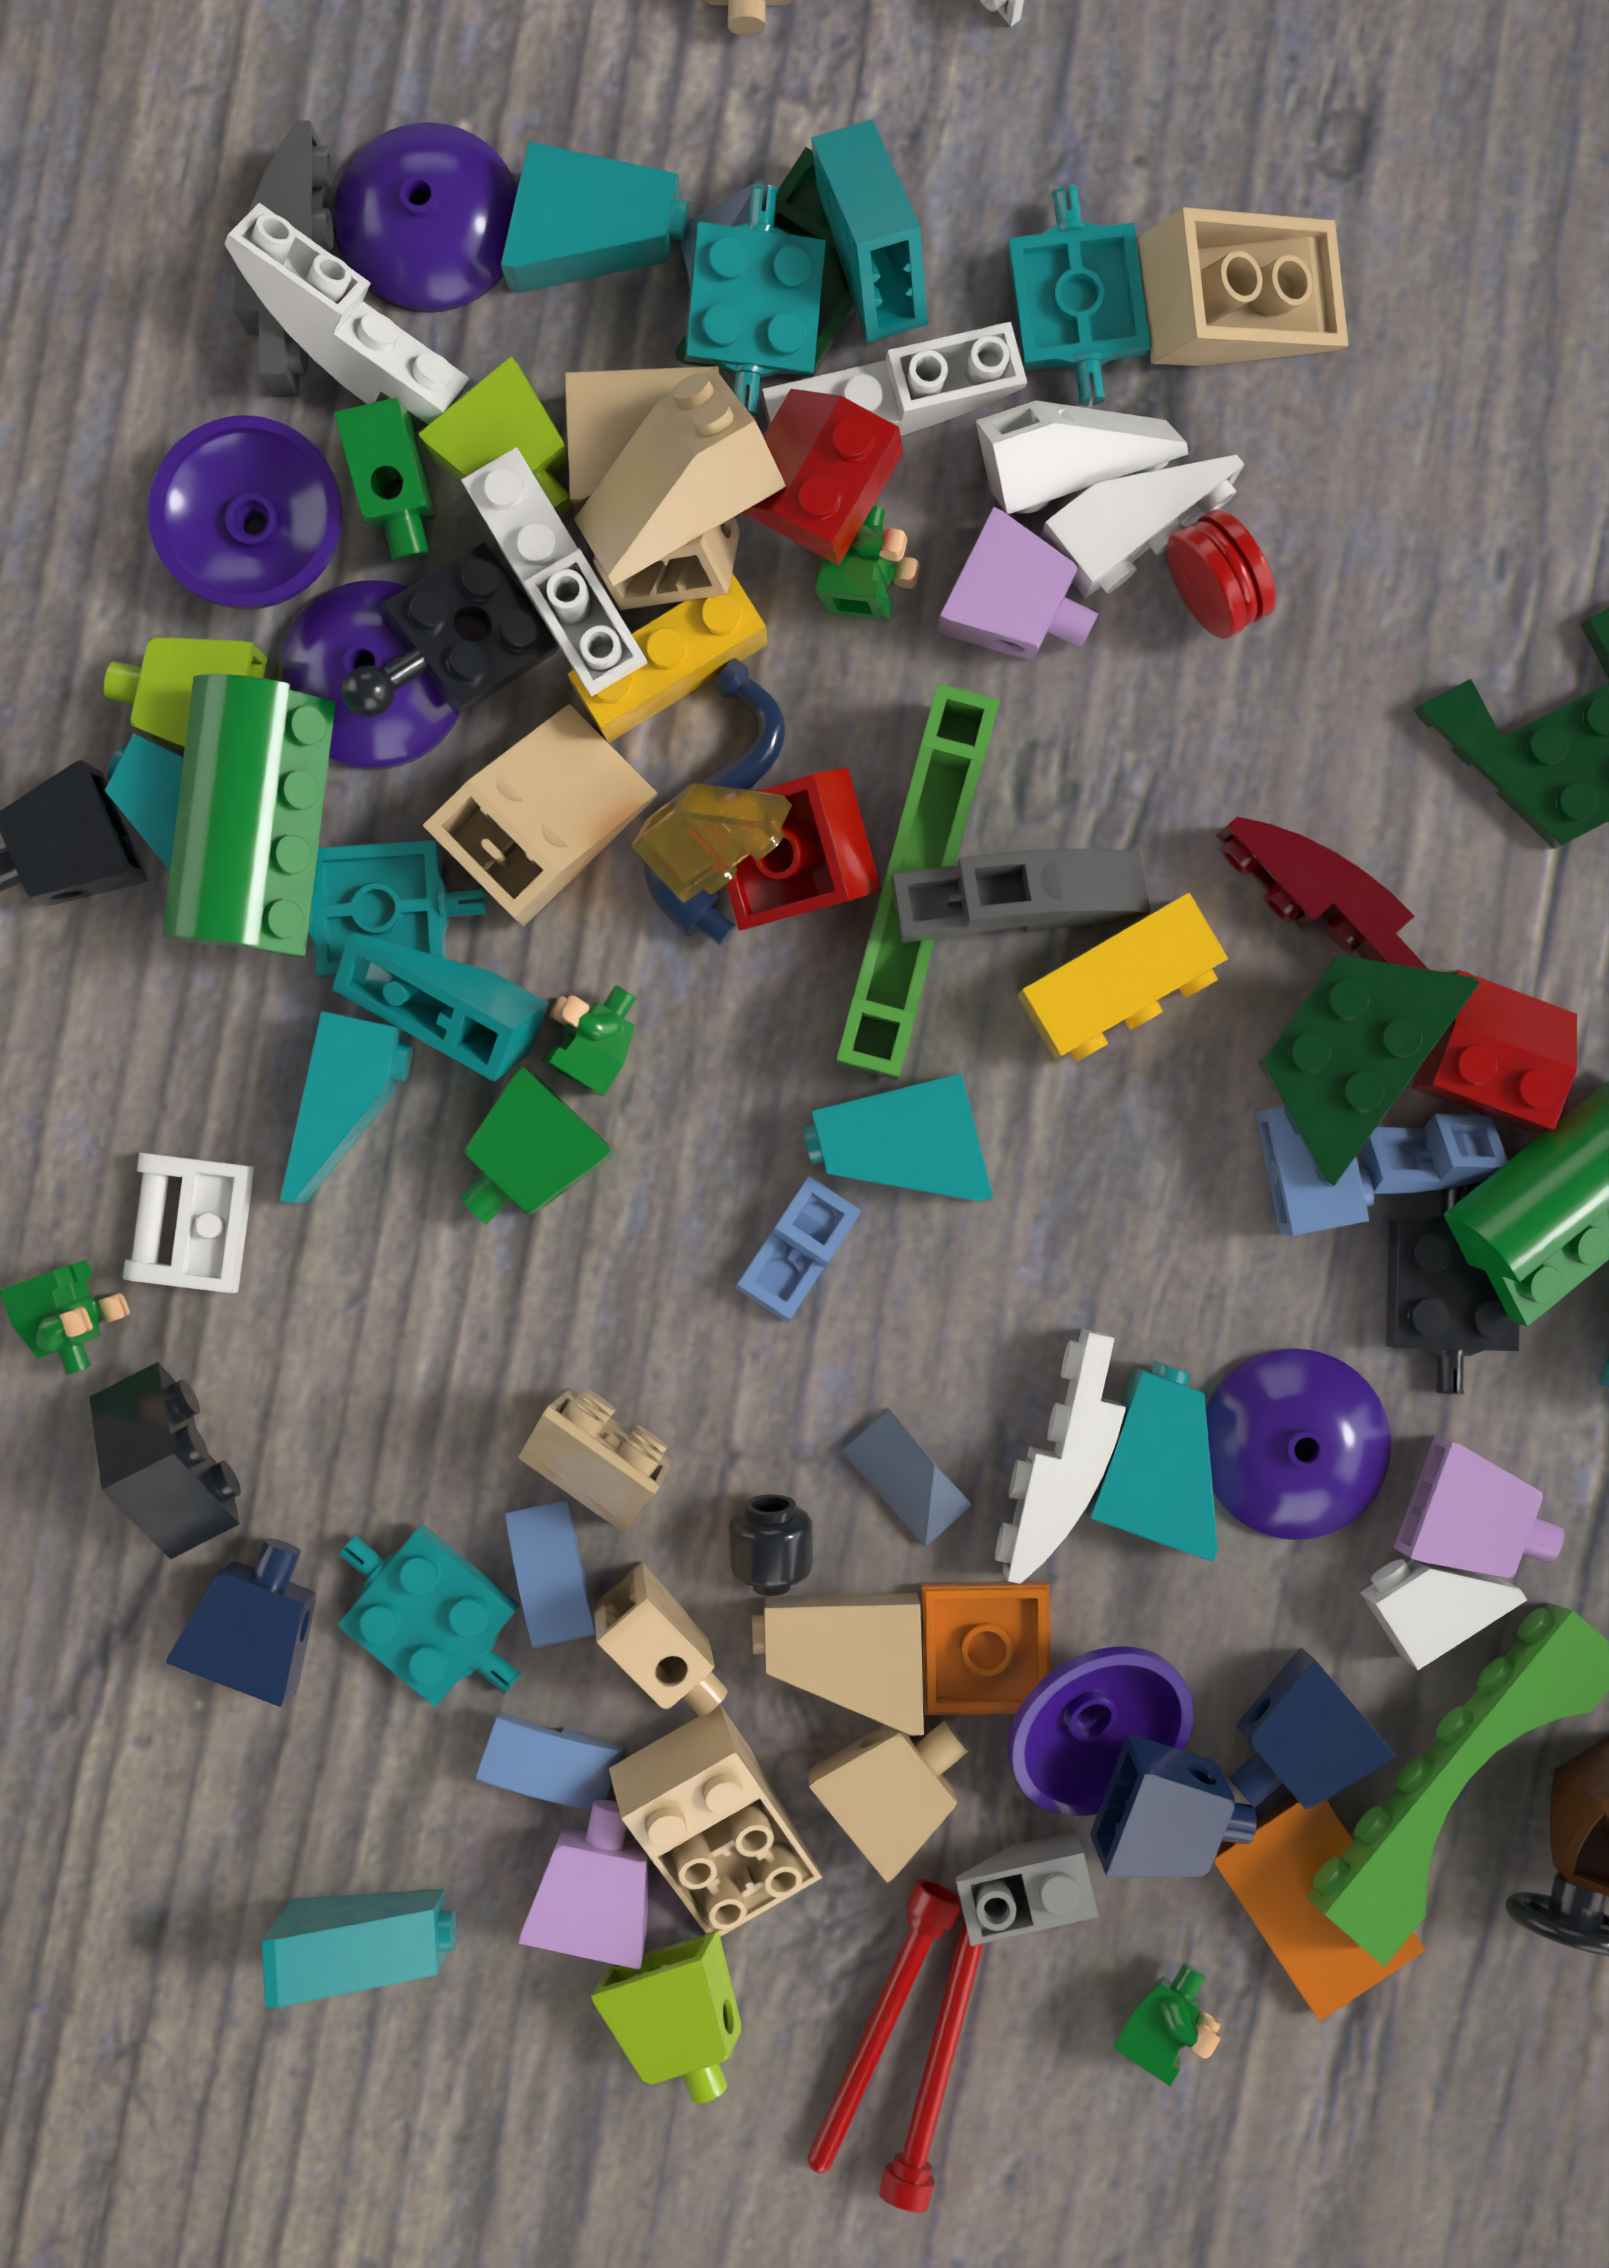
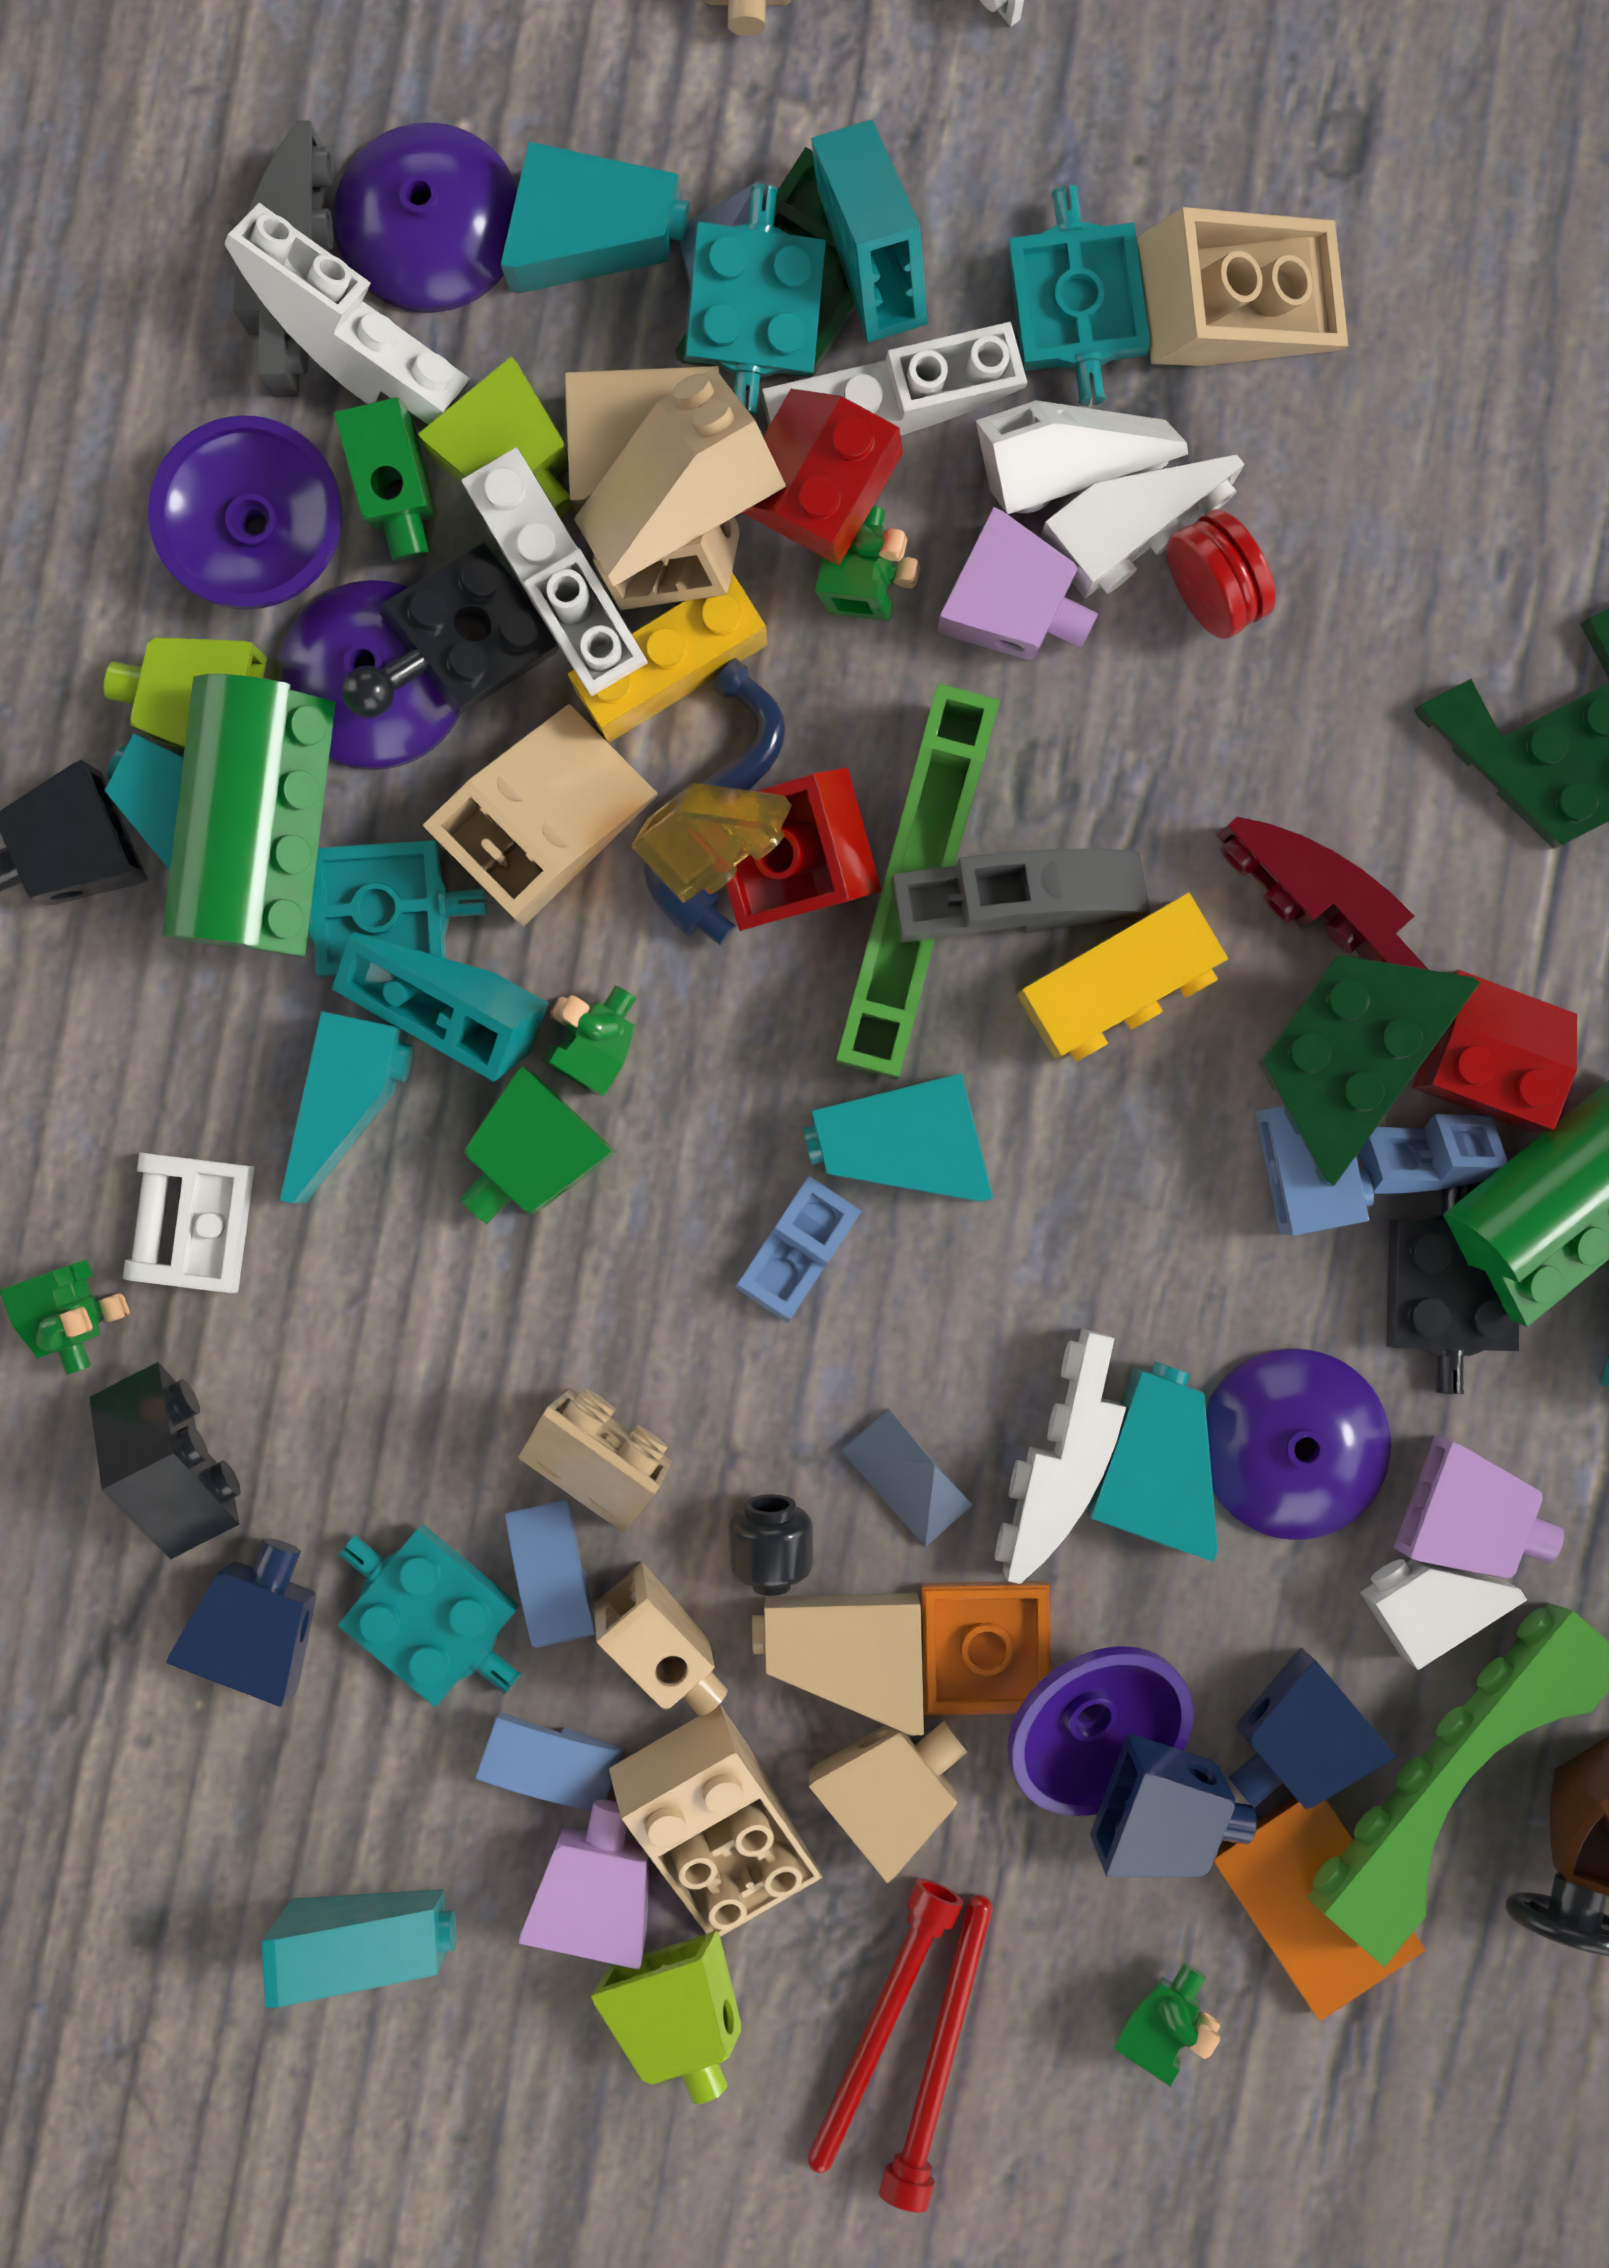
light grey slope [955,1830,1099,1946] -> none

